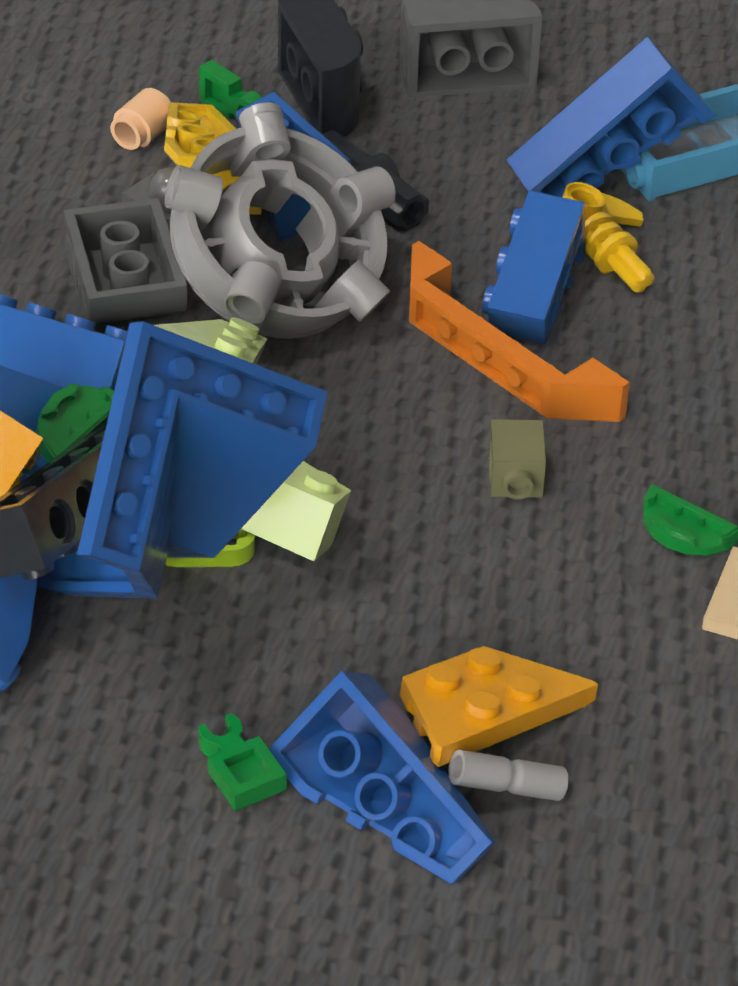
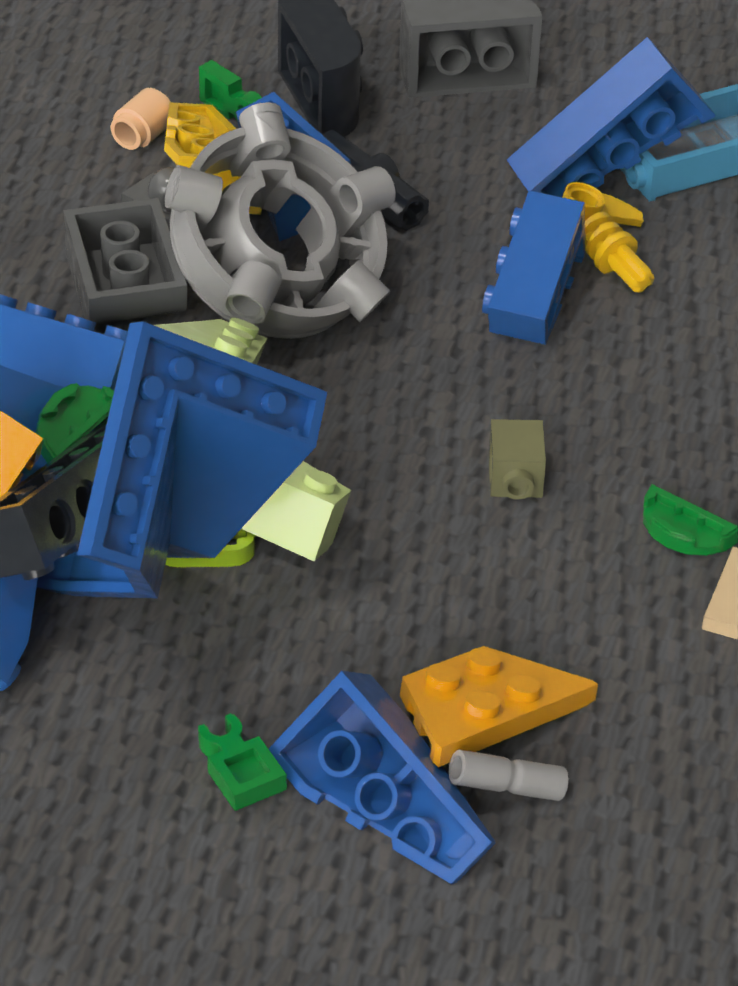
orange slope [409,241,630,422] -> none

